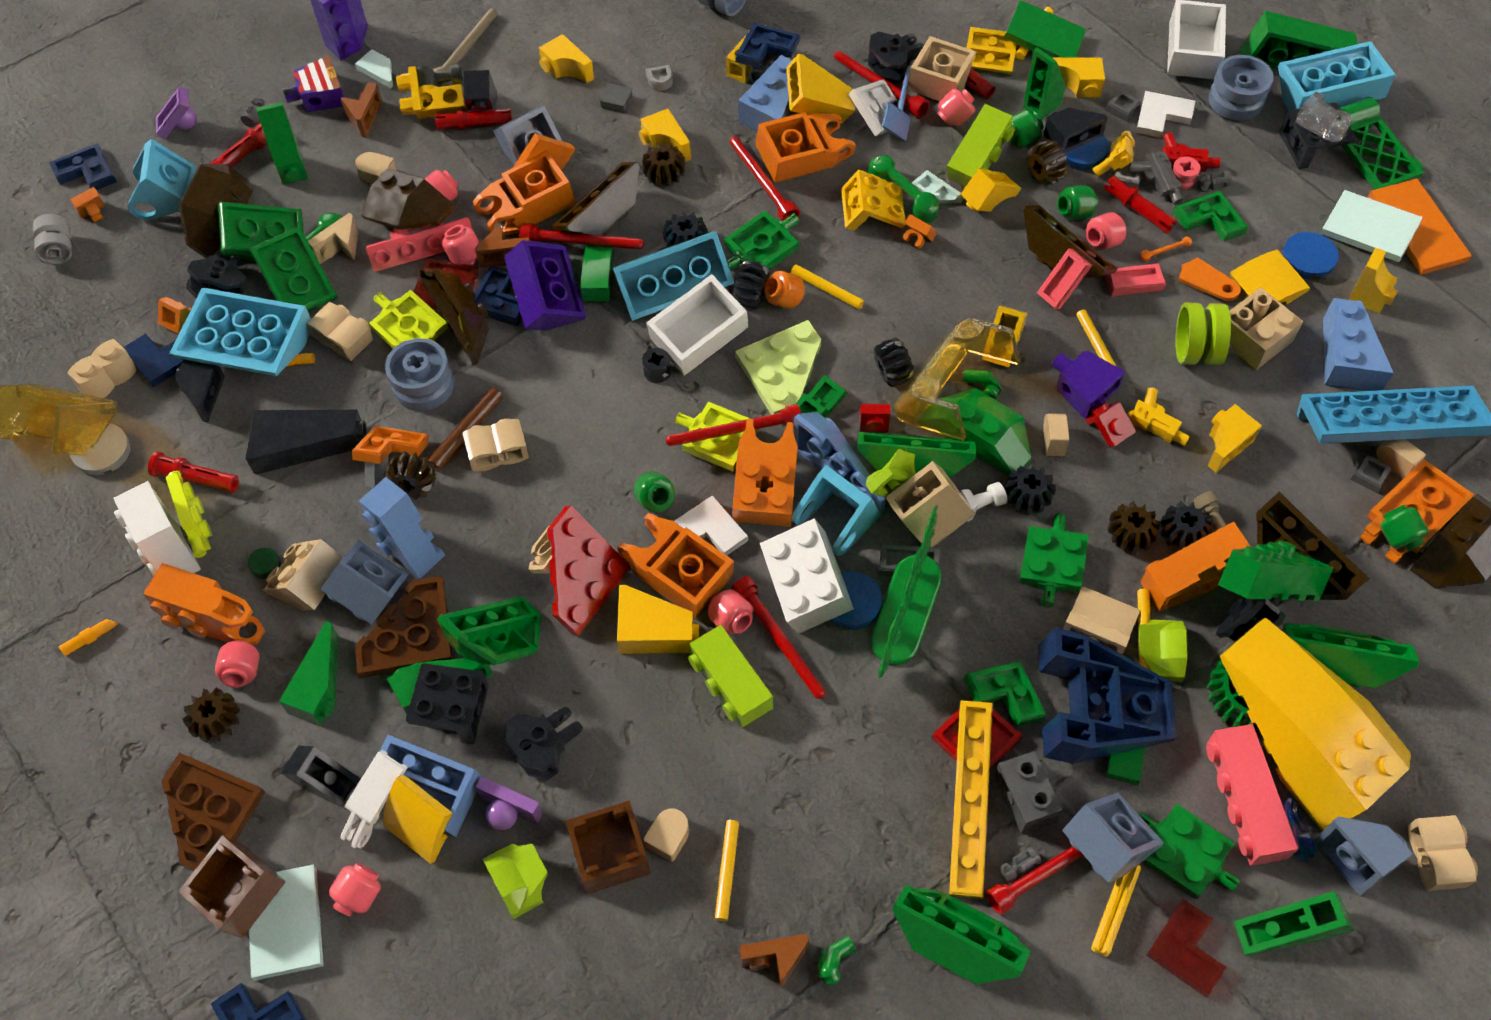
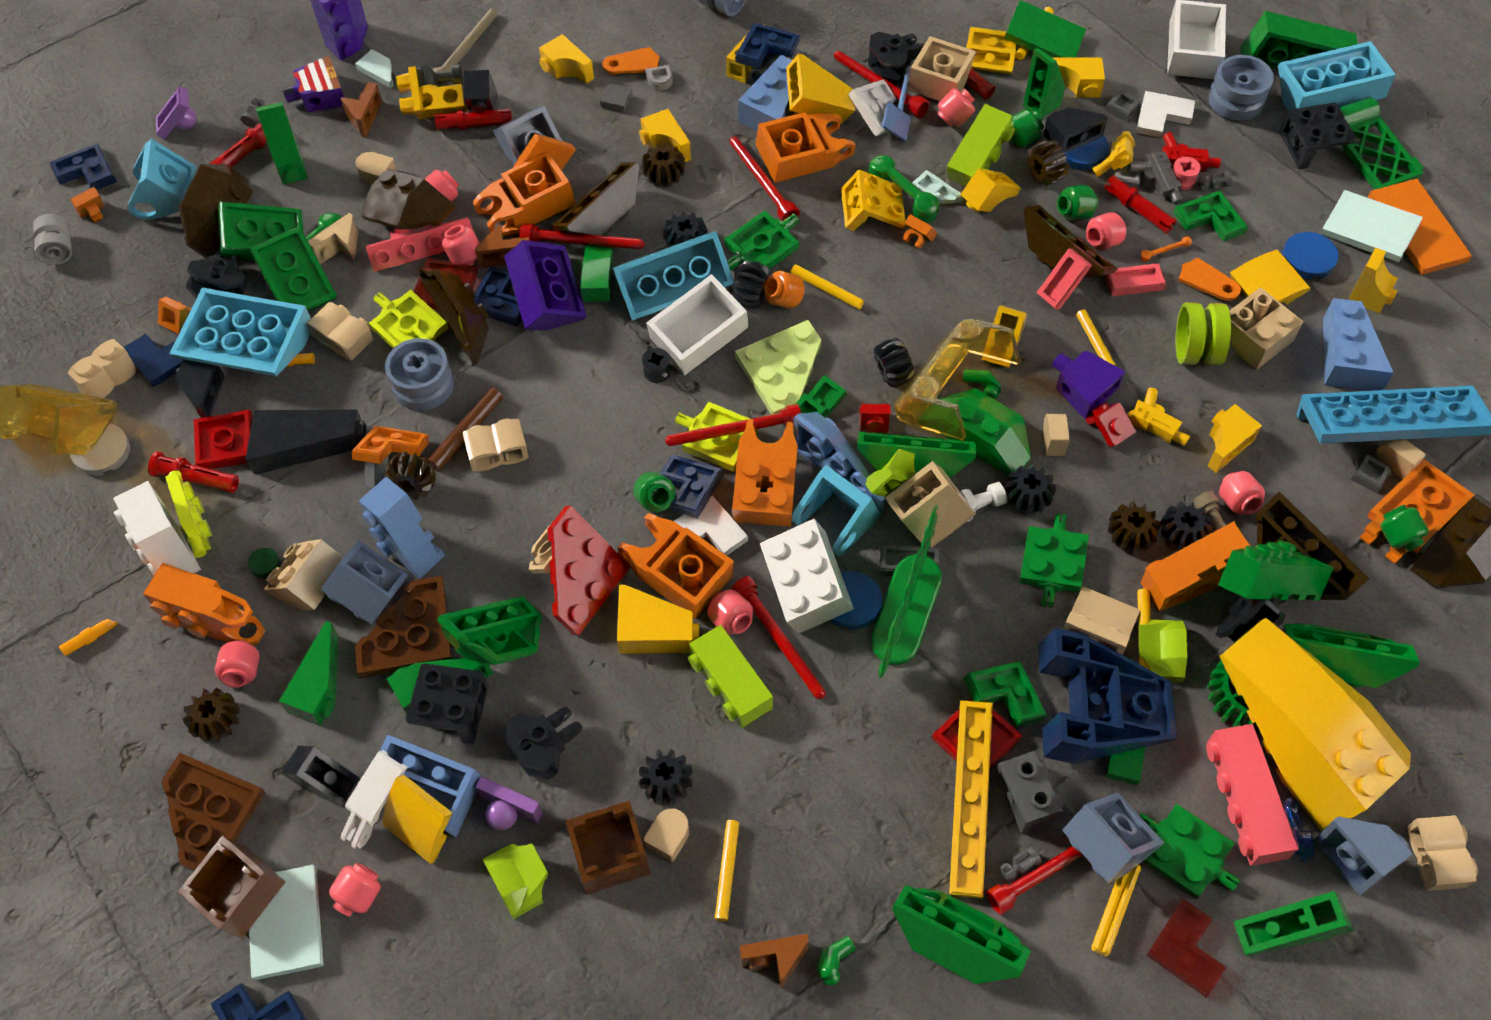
clear leg [1295,91,1352,142] -> none
none -> red tile [193,409,253,469]
none -> orange piece [602,47,660,75]
none -> black gear [638,749,693,805]
none -> dark blue tile [660,454,724,519]
none -> coral head [1219,471,1265,515]

